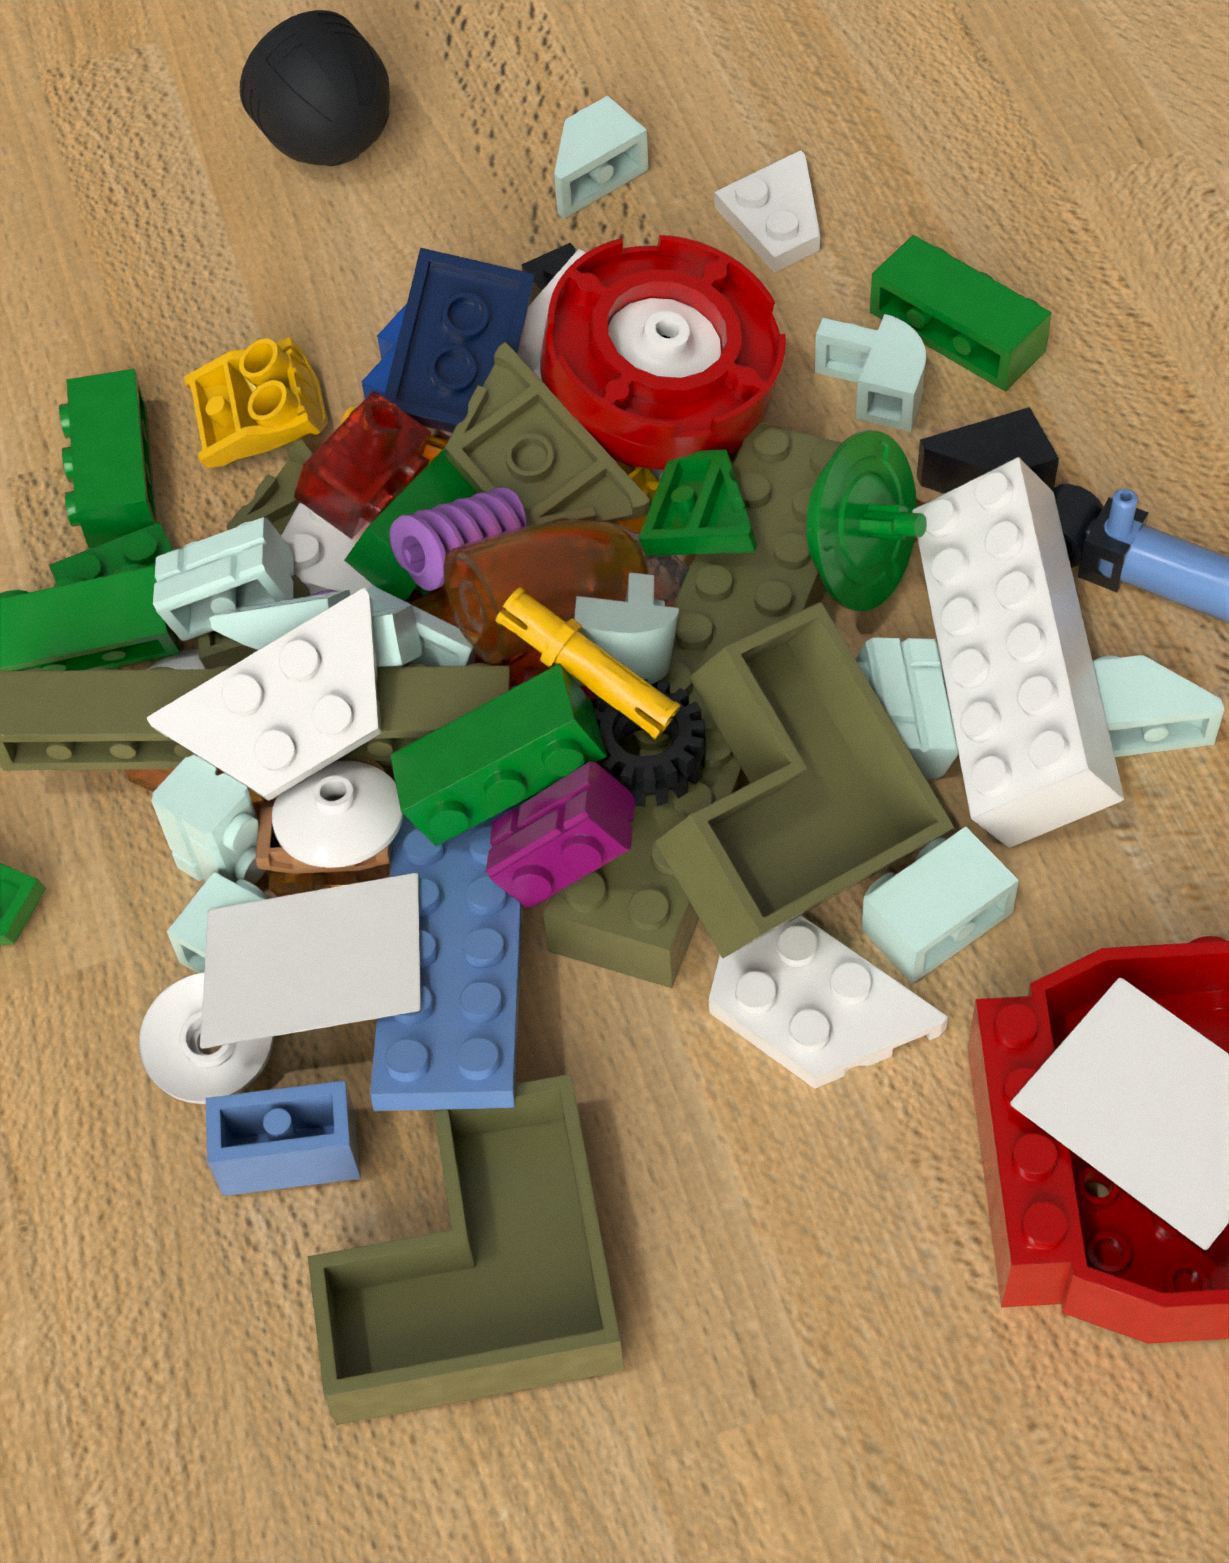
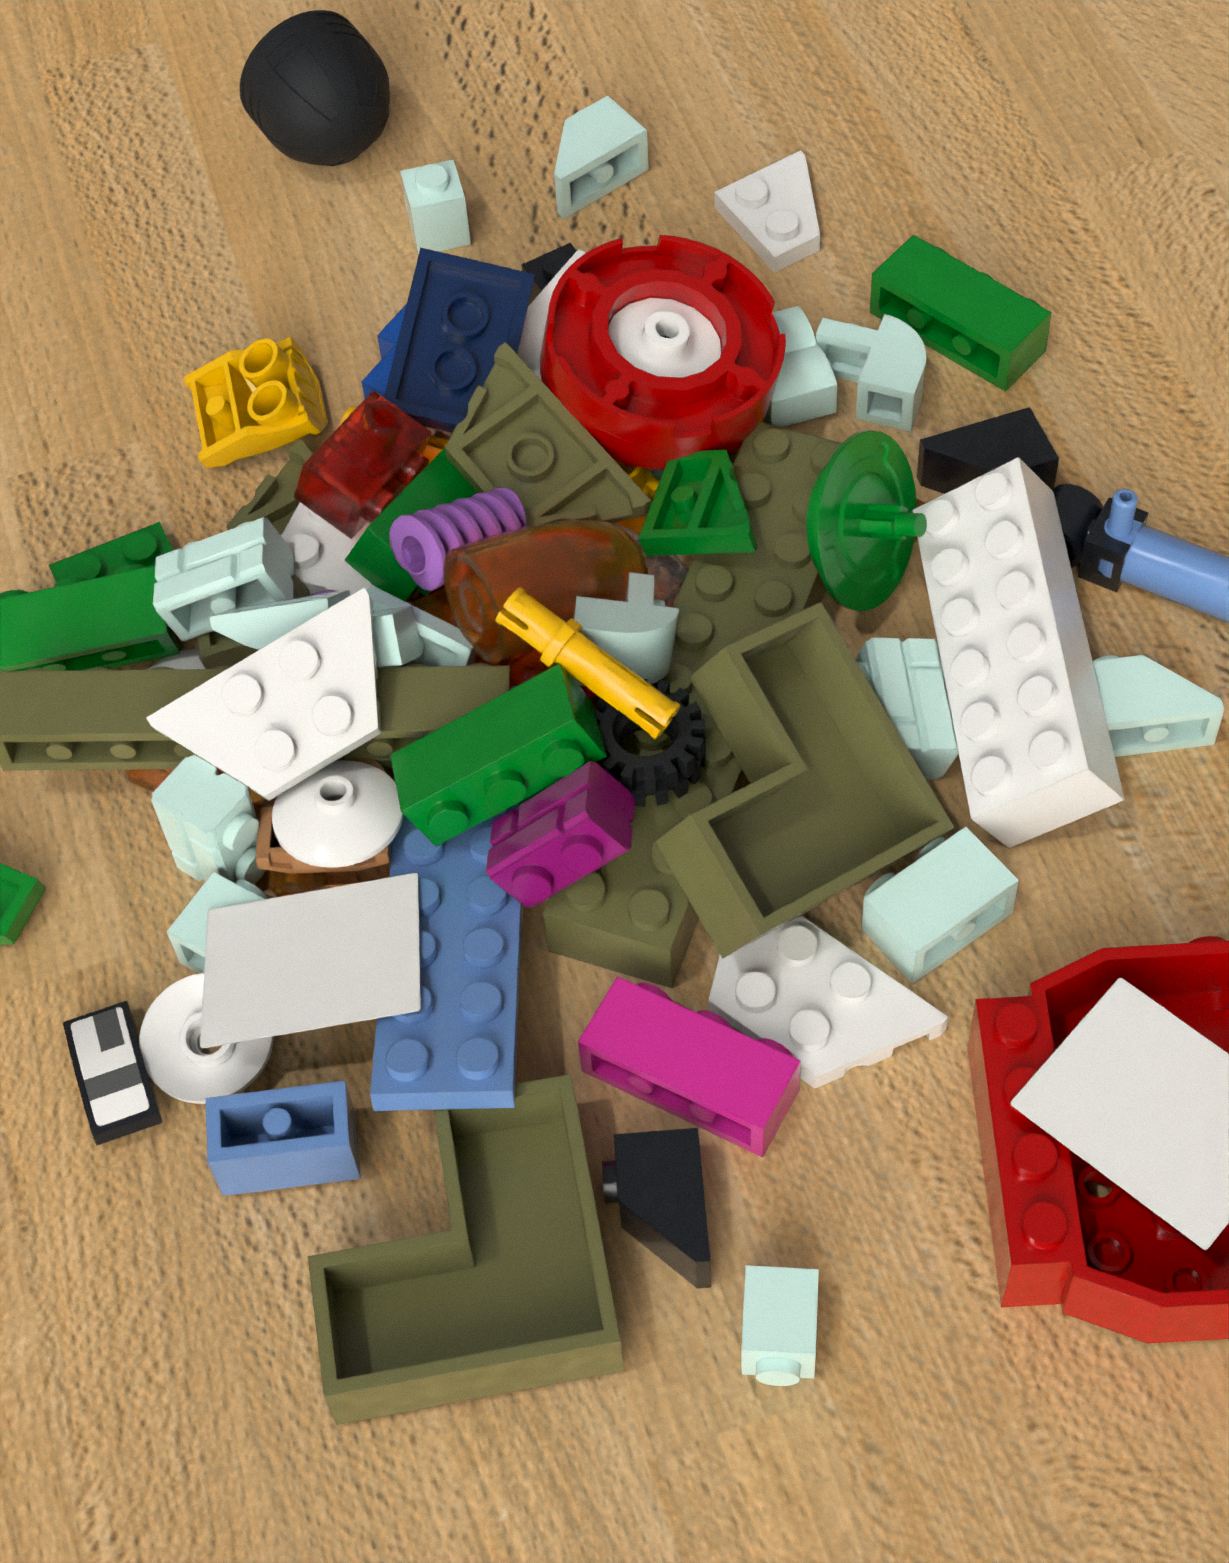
green brick [59,368,157,548] -> none
none -> slope [63,1001,163,1145]
none -> light aqua brick [400,160,471,255]
none -> dark pink brick [578,976,801,1157]
none -> black slope [602,1128,711,1289]
none -> light aqua brick [741,1265,819,1386]
none -> light aqua brick [764,306,837,427]

